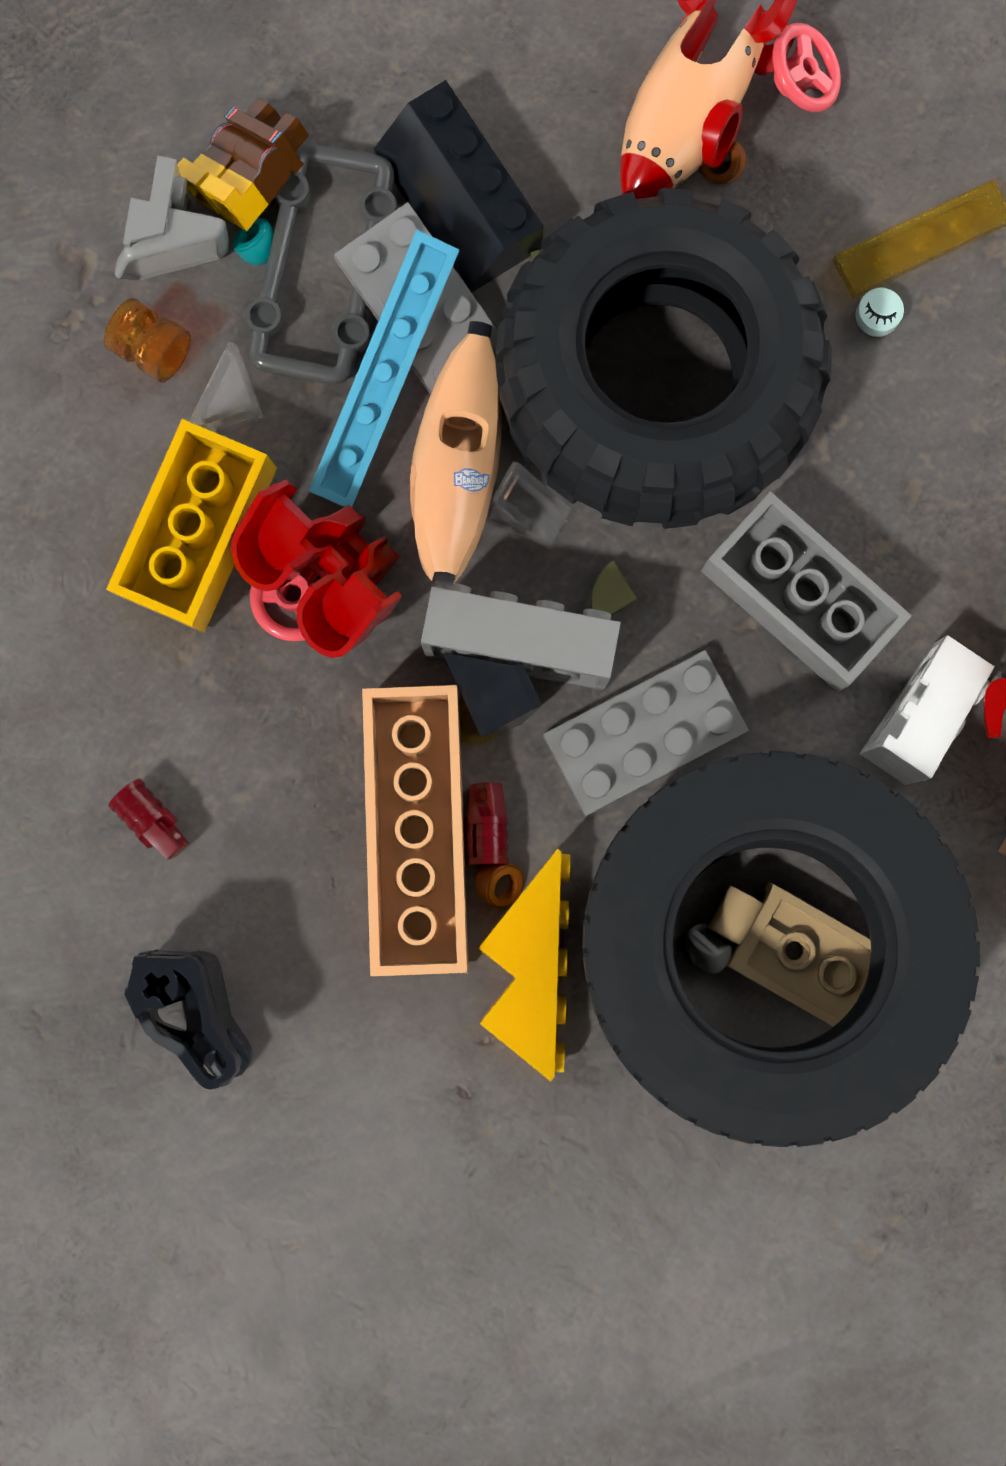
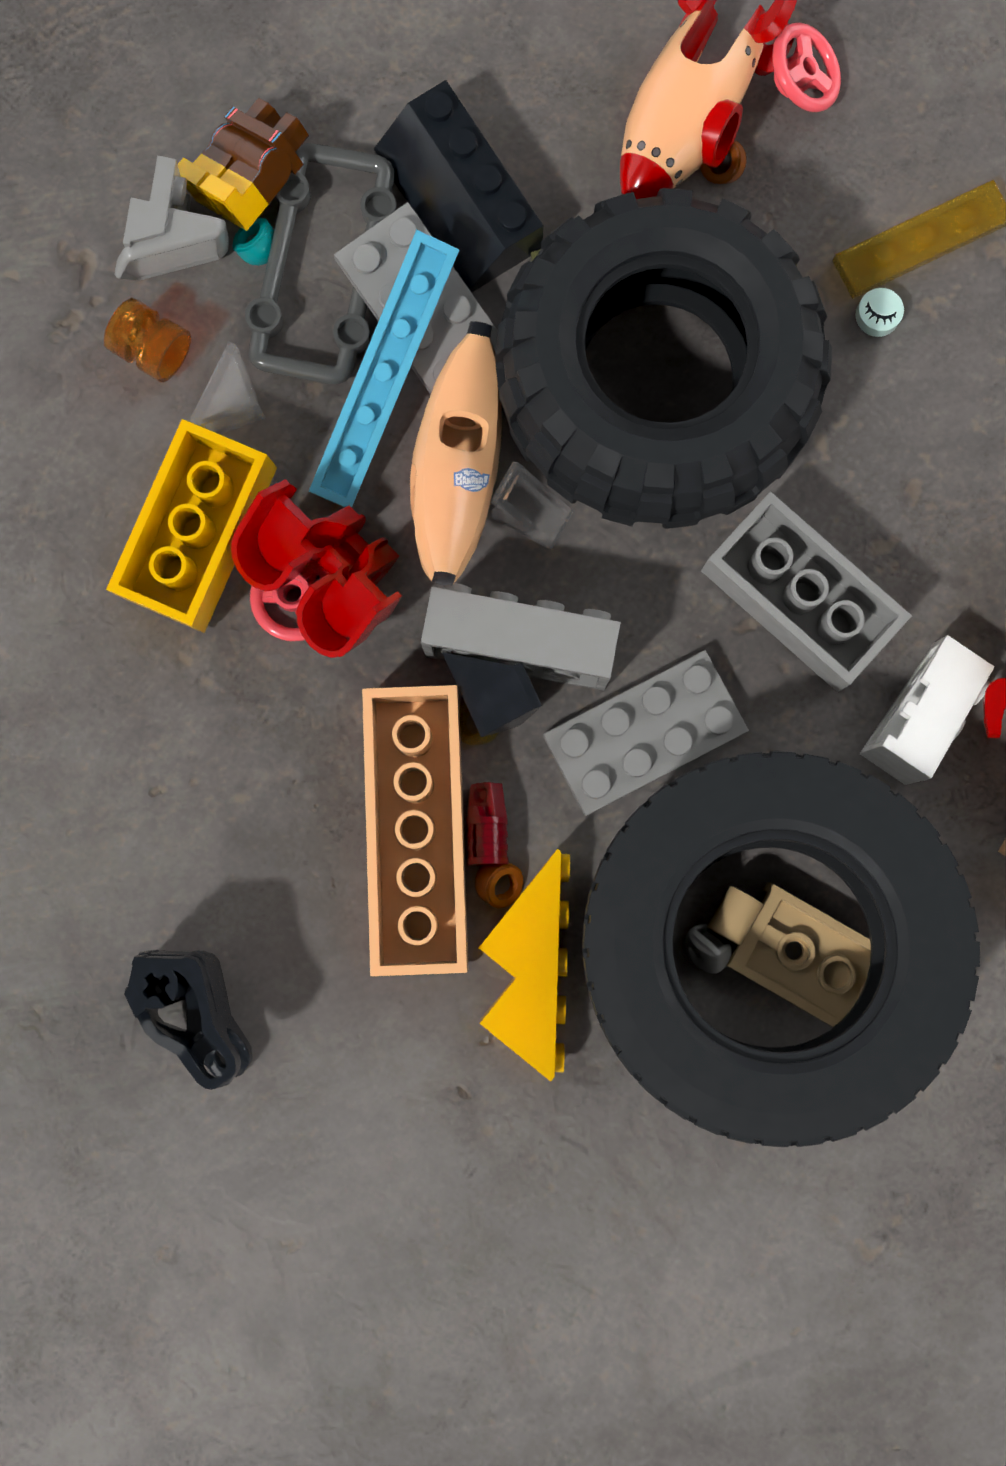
dark red hinge [108,778,189,860] -> none
olive tile [591,560,637,616] -> none

